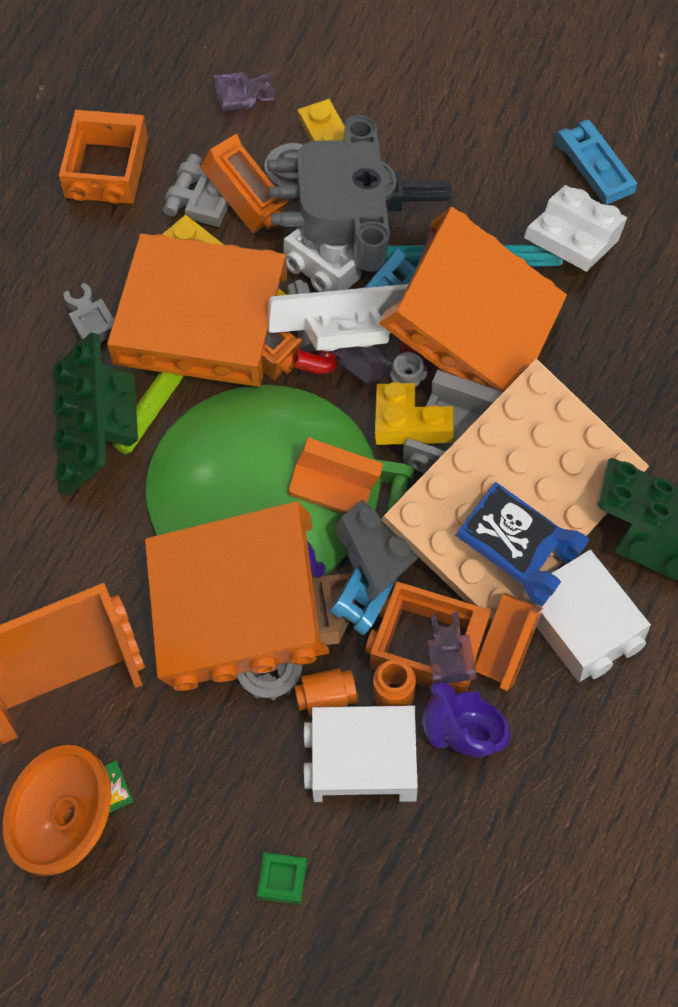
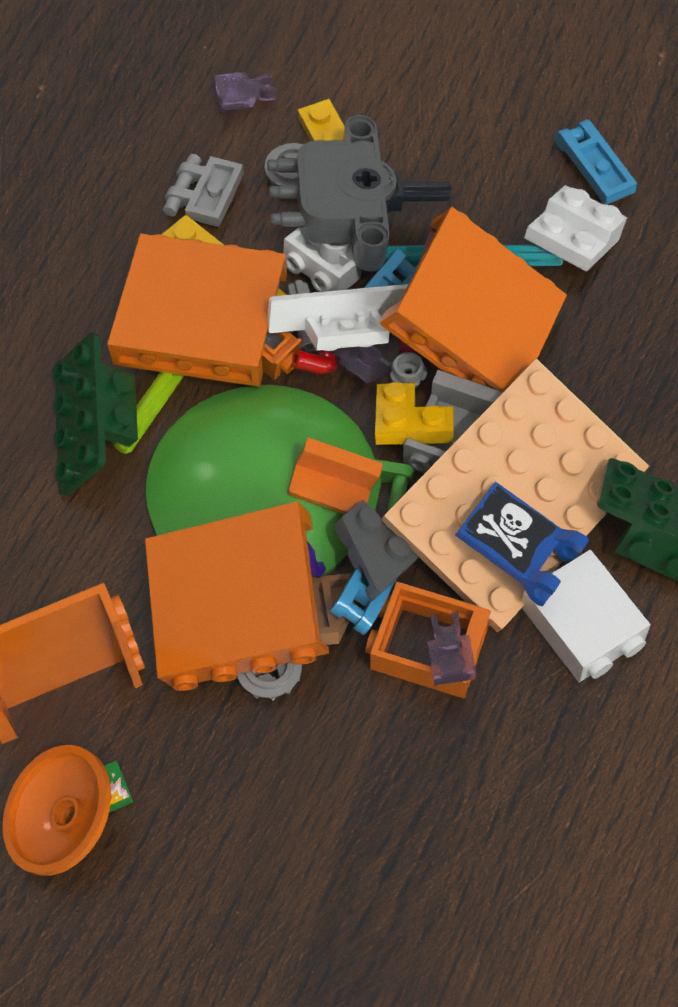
orange window [59,110,148,204] -> none
light grey plate [63,283,114,342] -> none
orange window [200,134,290,233] -> none
green tile [257,852,308,905] -> none
orange brick [294,668,358,717] -> none
white panel [304,706,417,802] -> none
orange brick [373,660,416,706] -> none
dark purple hair [422,683,511,757] -> none
orange panel [473,593,544,692] -> none

